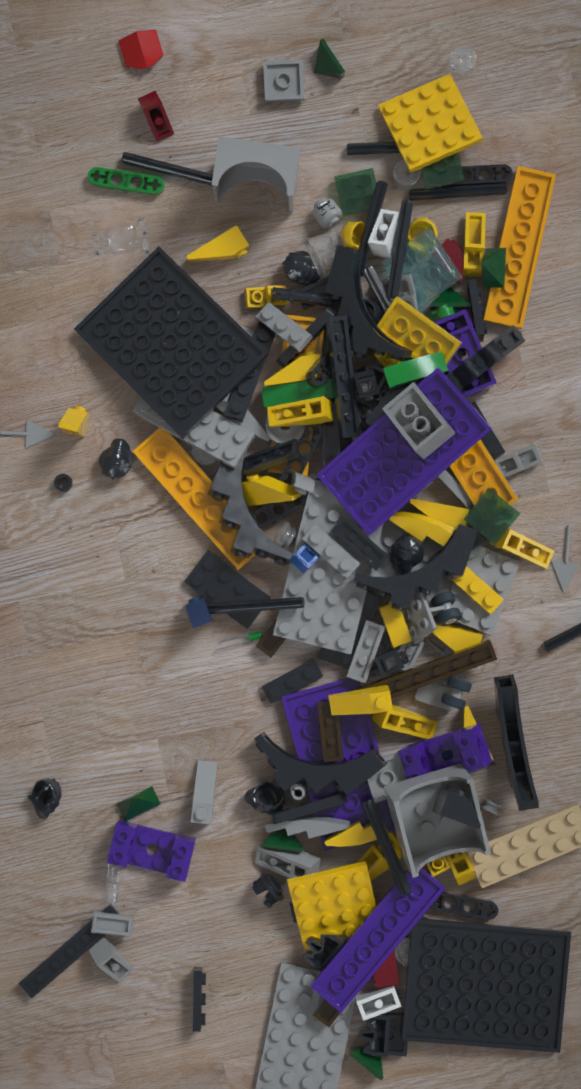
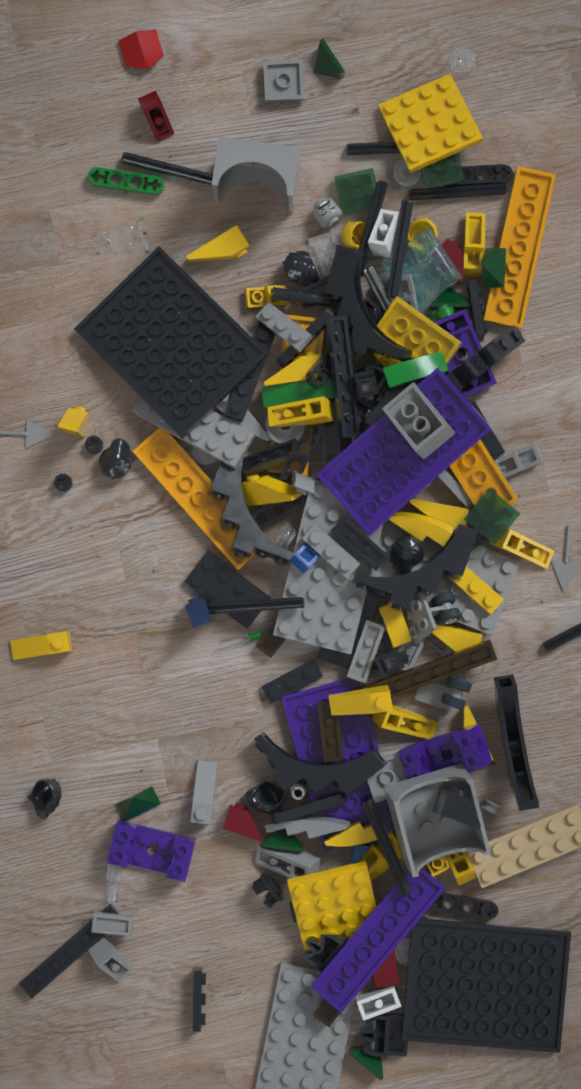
none -> yellow slope [10,631,72,660]
none -> black bush [85,435,104,454]
none -> dark red slope [223,802,262,842]
none -> blue slope [351,843,370,864]

